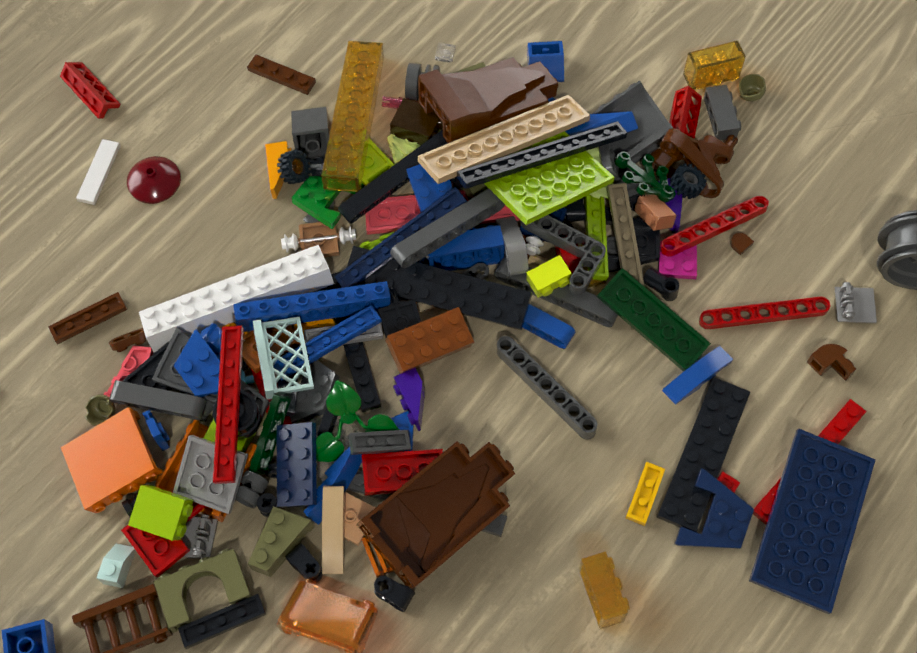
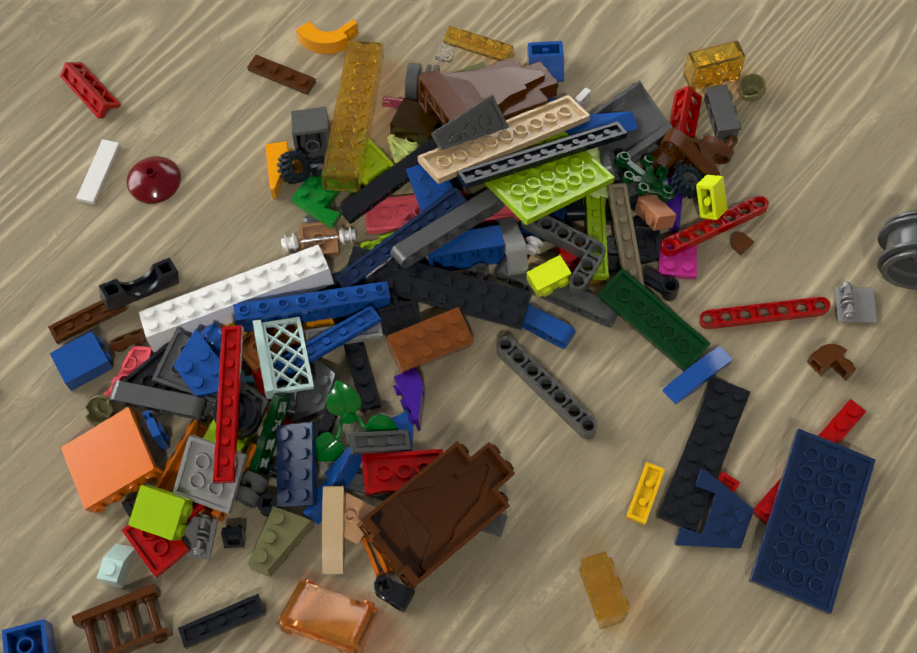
olive arch [154,549,252,633] -> none
black piece [285,543,323,583] -> none
none -> blue brick [49,331,113,391]
none -> black arch [99,257,179,312]
none -> black tile [221,524,246,549]
none -> light orange arch [296,19,358,54]
none -> dark grey wing [431,95,509,150]
none -> clear yellow fence [443,25,515,61]
none -> white tile [575,88,591,108]
none -> neon yellow brick [696,175,727,220]

